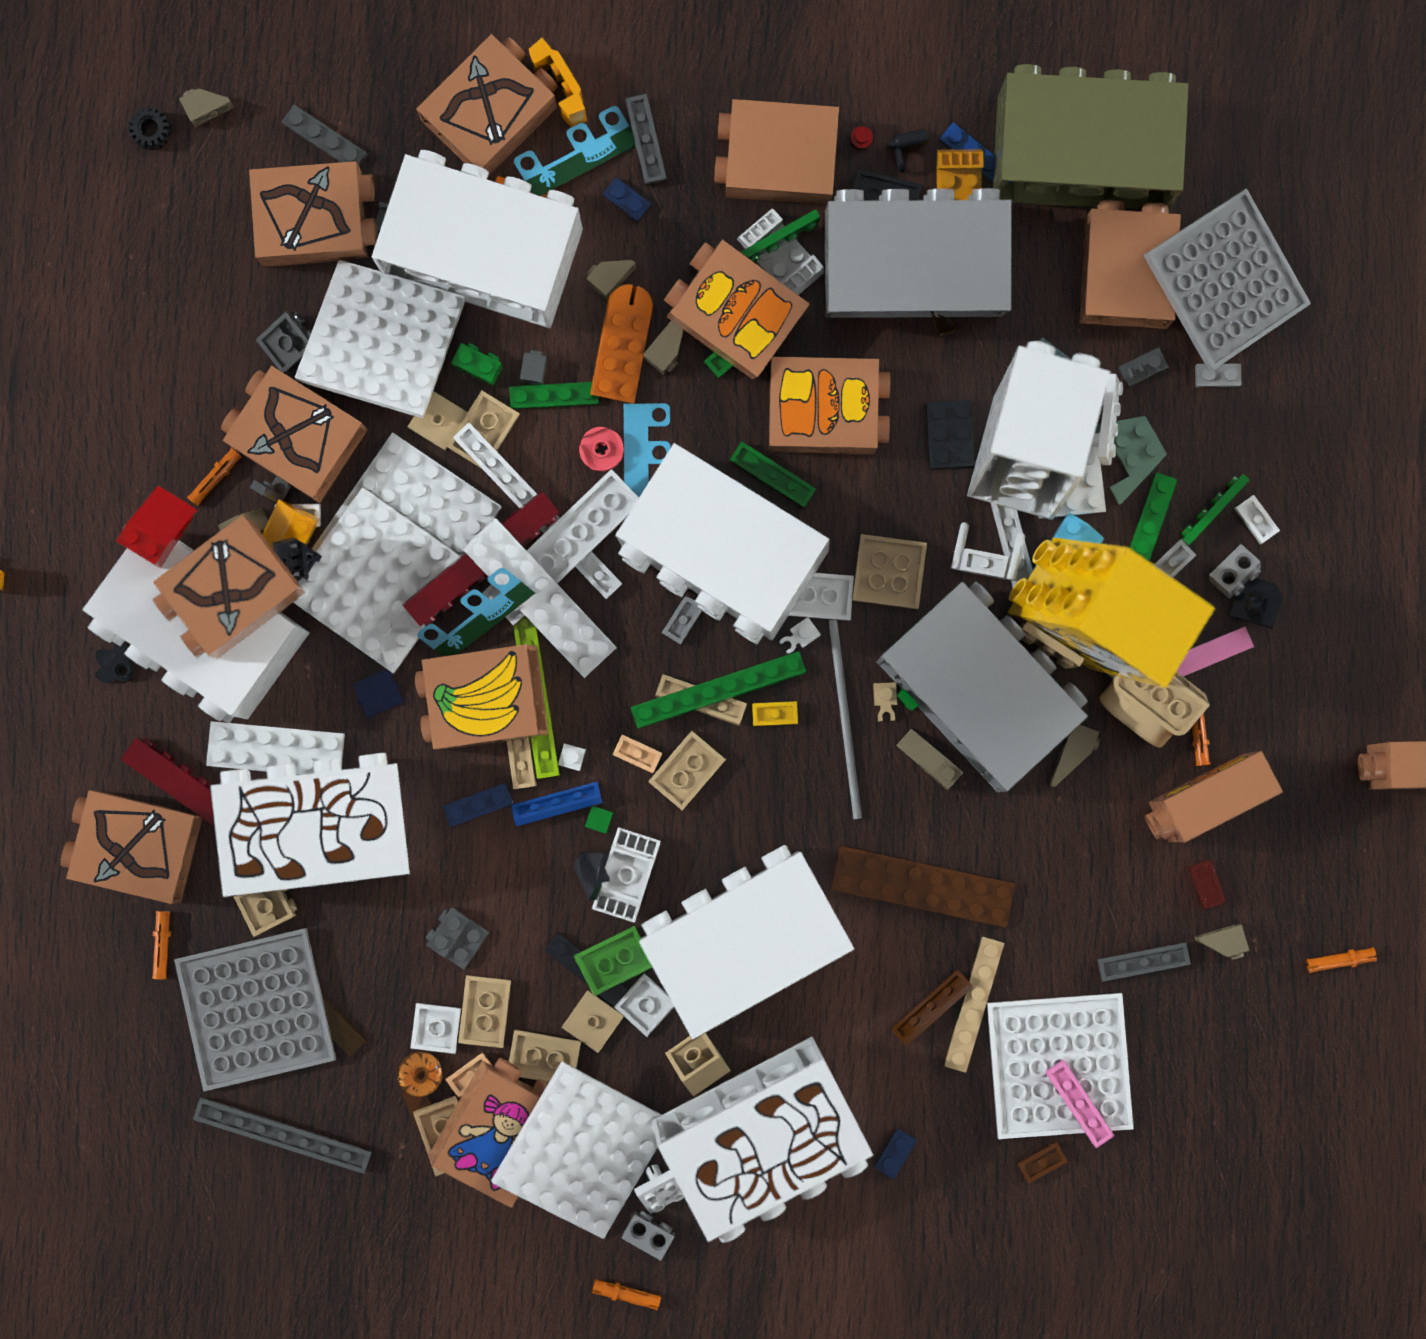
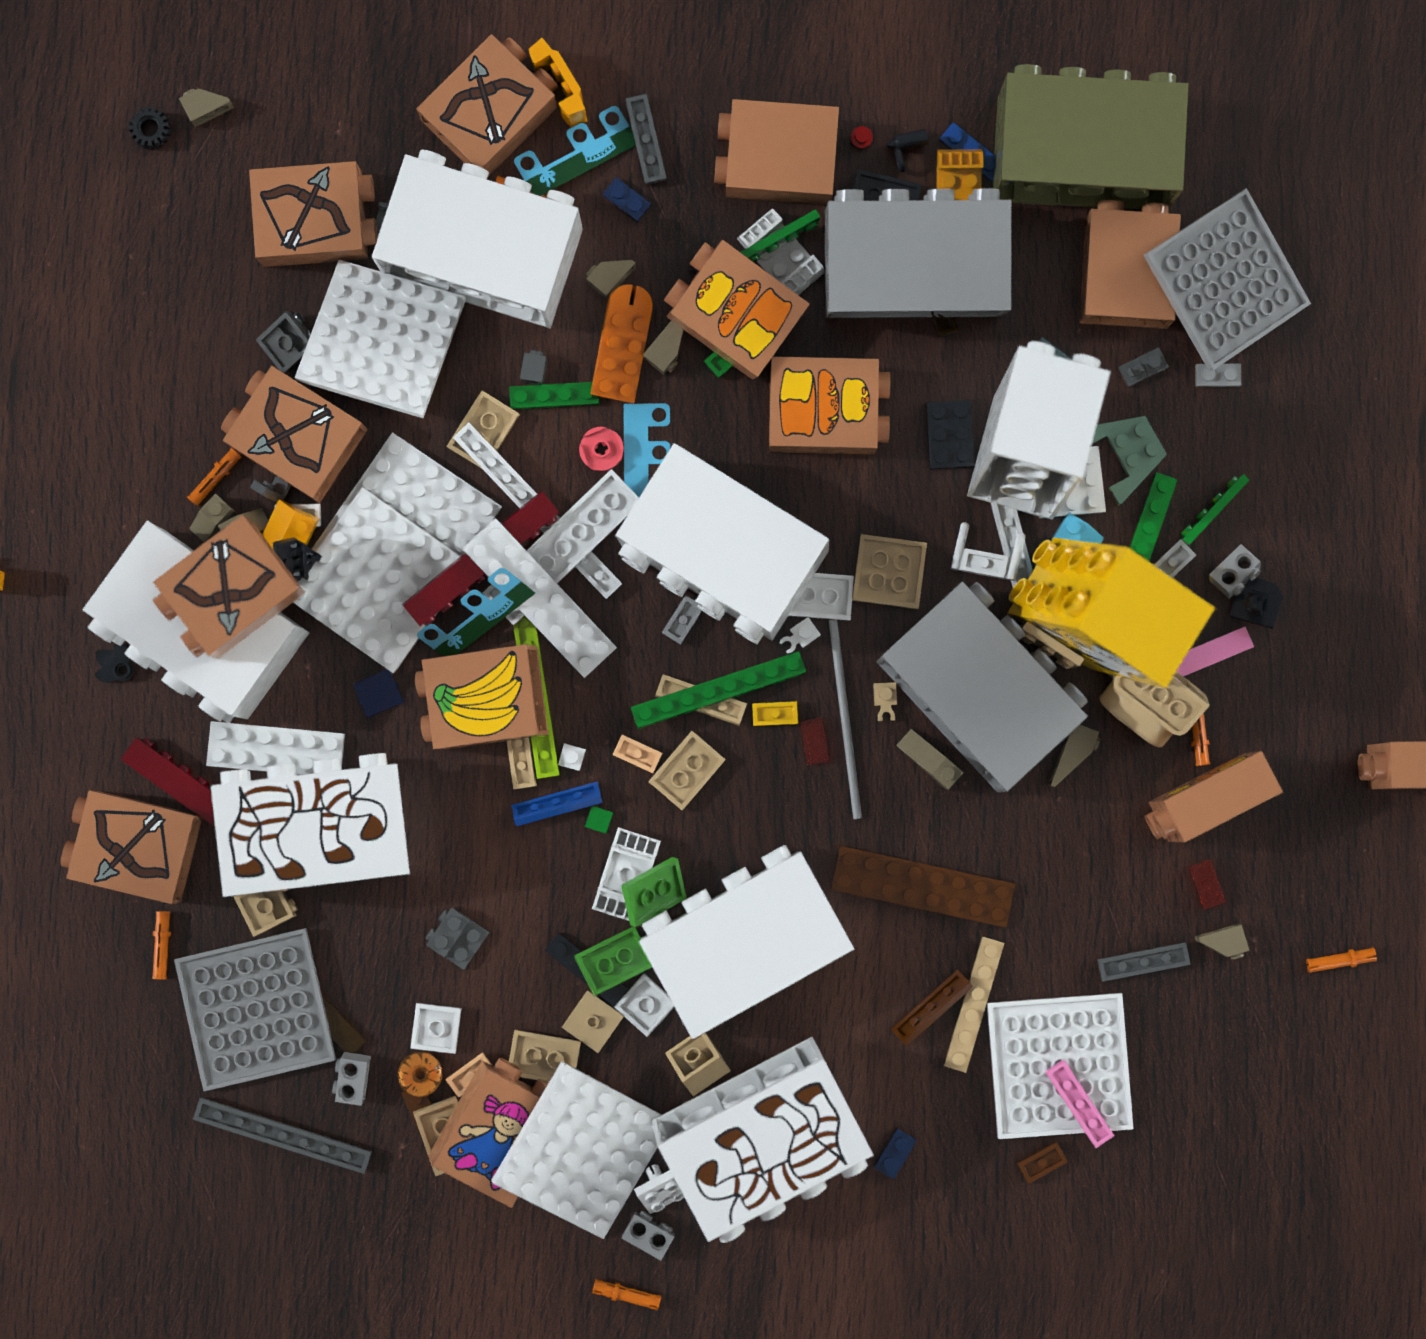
red slope [116,486,198,568] -> none
dark grey plate [281,104,367,166] -> none
tan plate [408,391,468,451] -> none
dark blue plate [443,783,514,827] -> none
green brick [451,343,503,387] -> none
tan plate [458,975,511,1048] -> none
black slope [573,850,610,901] -> none
green plate [730,441,816,508] -> none
green tile [897,689,918,711] -> none
white plate [1091,374,1123,465] -> none
white plate [1234,495,1280,544] -> none
none -> dark tan slope [189,494,236,543]
none -> light grey brick [332,1052,371,1106]
none -> bright green plate [621,857,687,927]
none -> clear red plate [800,718,829,765]

